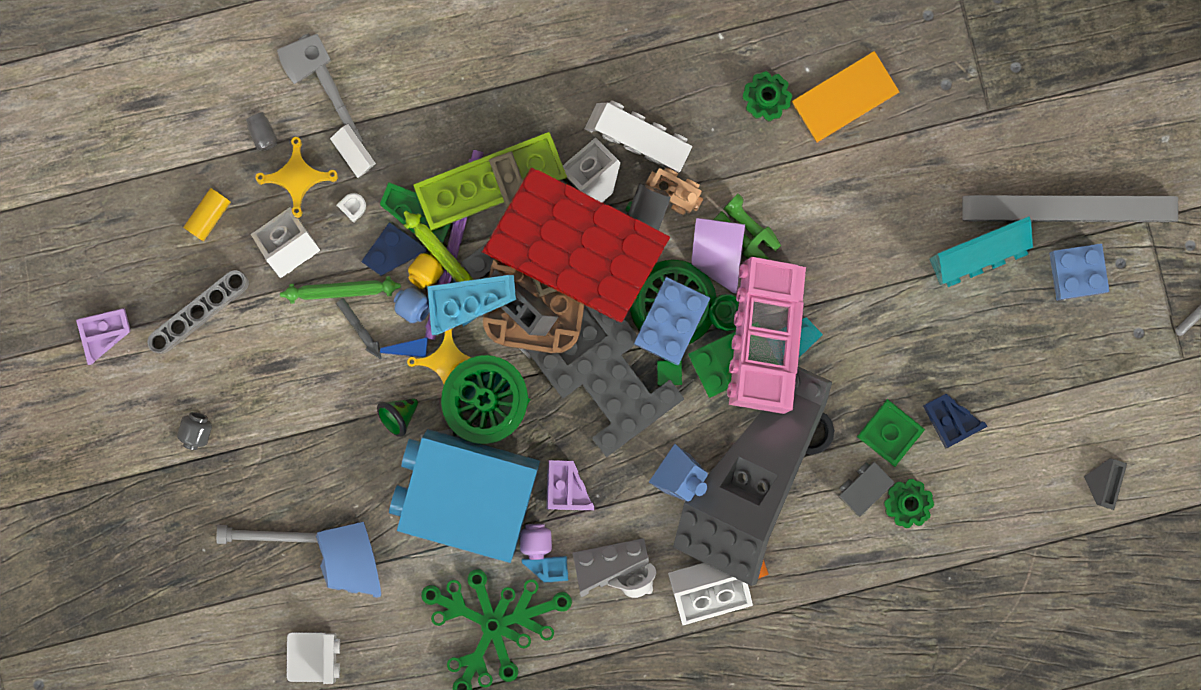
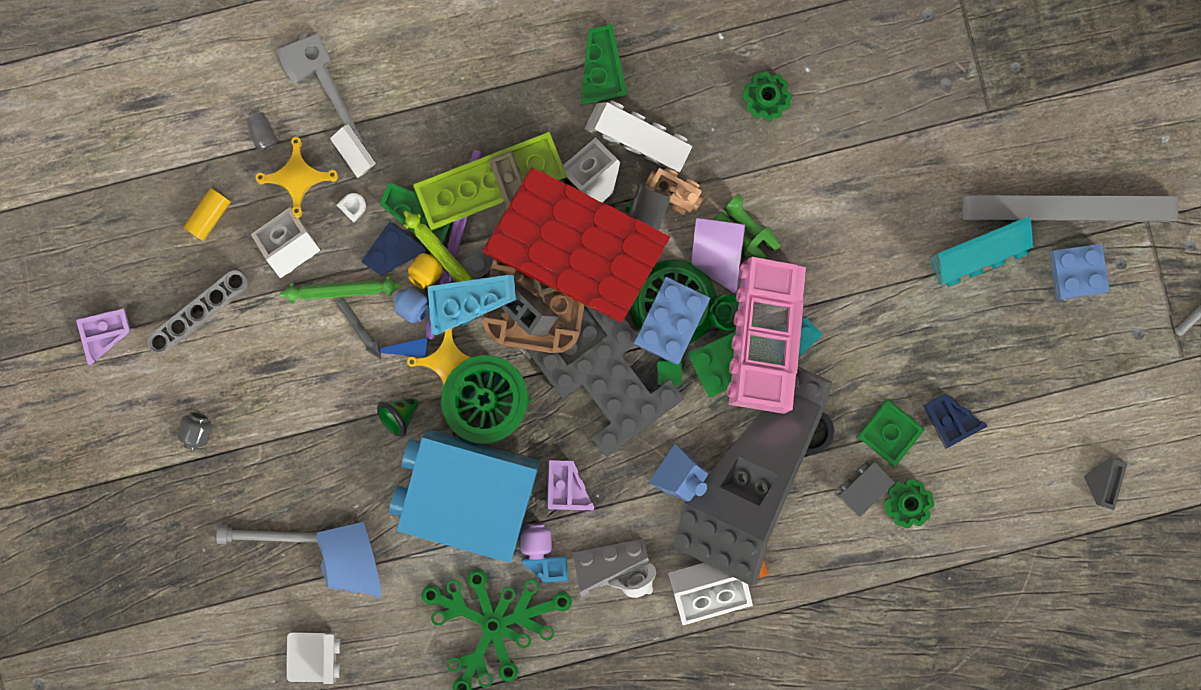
light orange tile [792,51,899,143] -> none
none -> green wing [580,24,627,106]

